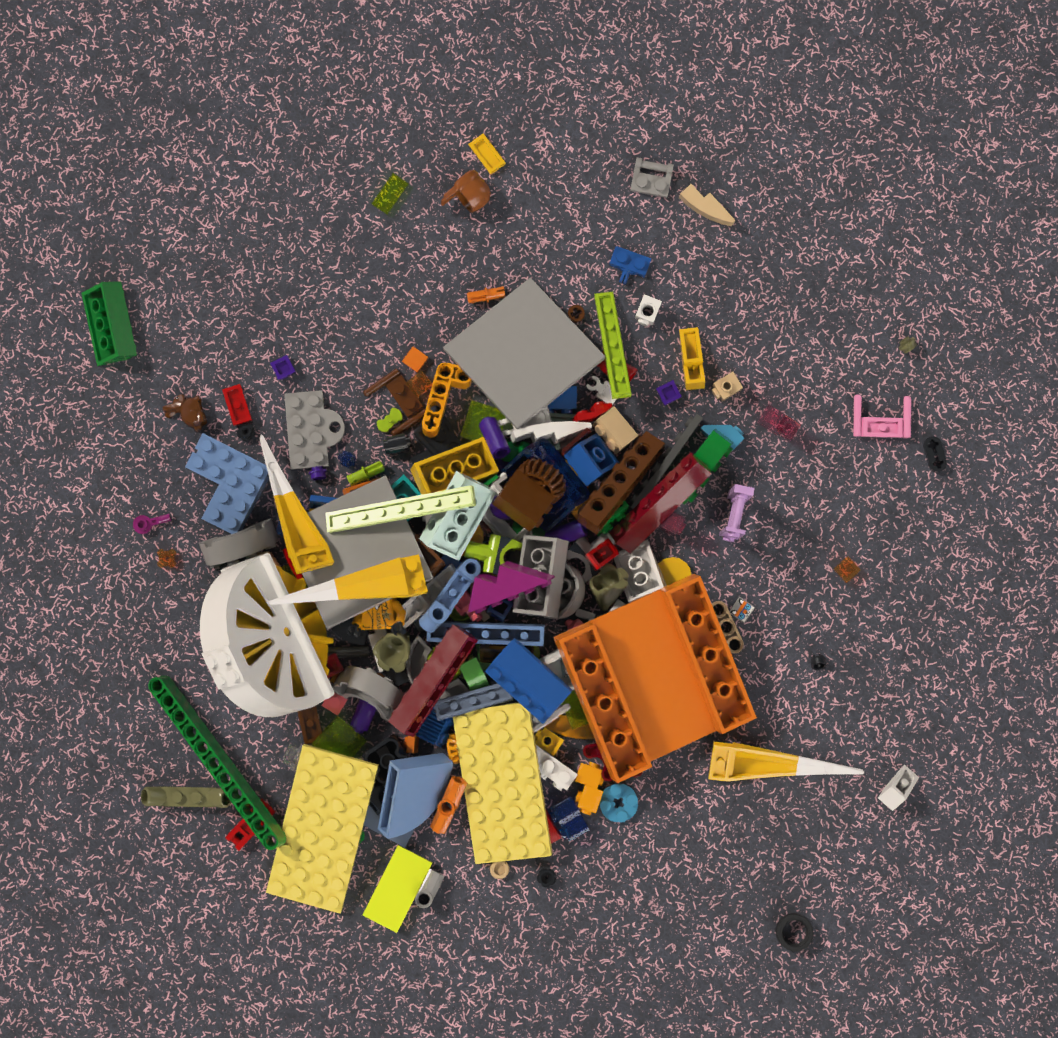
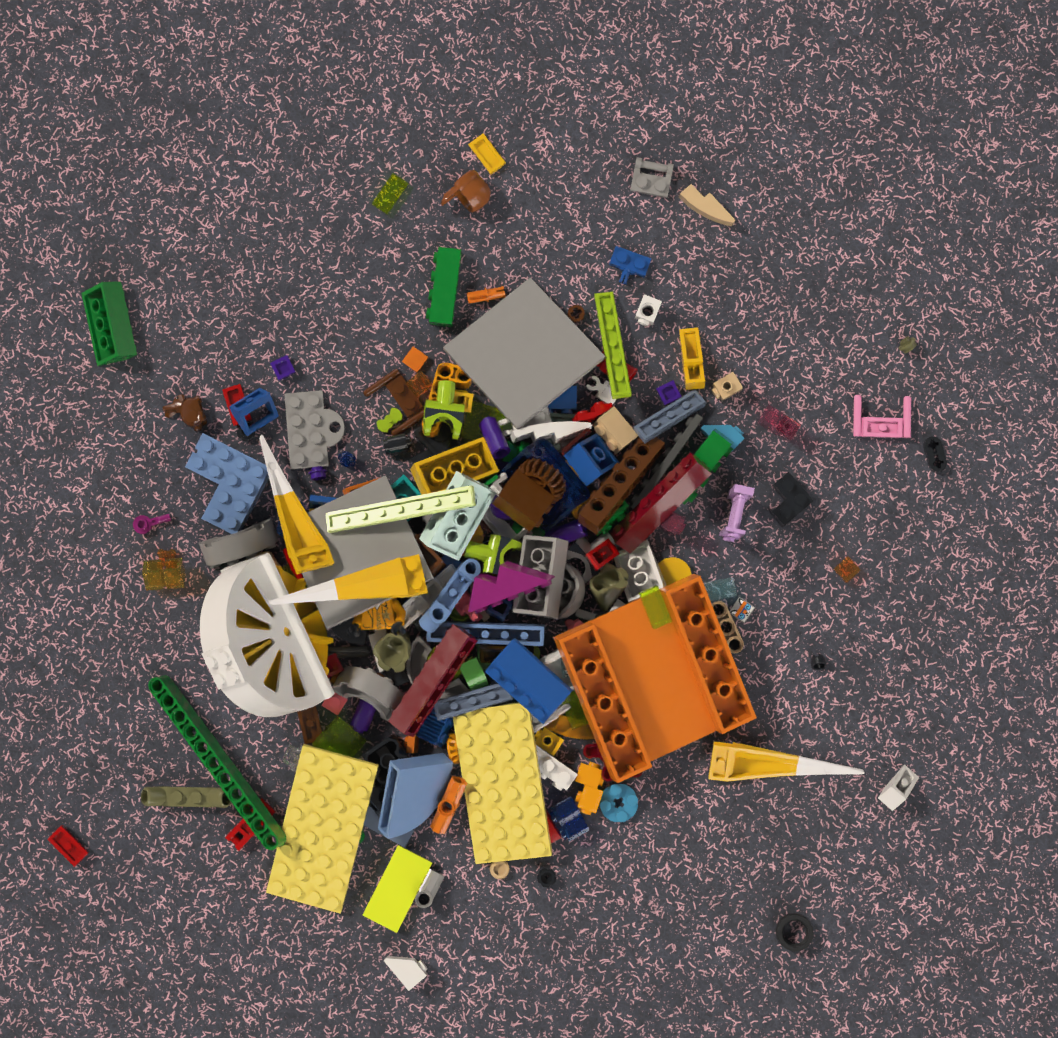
lime axle [347,461,385,486] -> none
none -> red plate [47,825,90,867]
none -> clear yellow piece [142,558,186,591]
none -> blue tile [229,388,279,436]
none -> white slope [384,956,428,991]
none -> lime connector [423,380,465,440]
none -> green brick [426,247,462,327]
none -> yellow brick [454,389,474,413]
none -> sand blue tile [633,389,707,443]
none -> clear neon green tile [639,585,672,629]
none -> clear light blue plate [704,577,737,601]
none -> black brick [770,472,814,527]

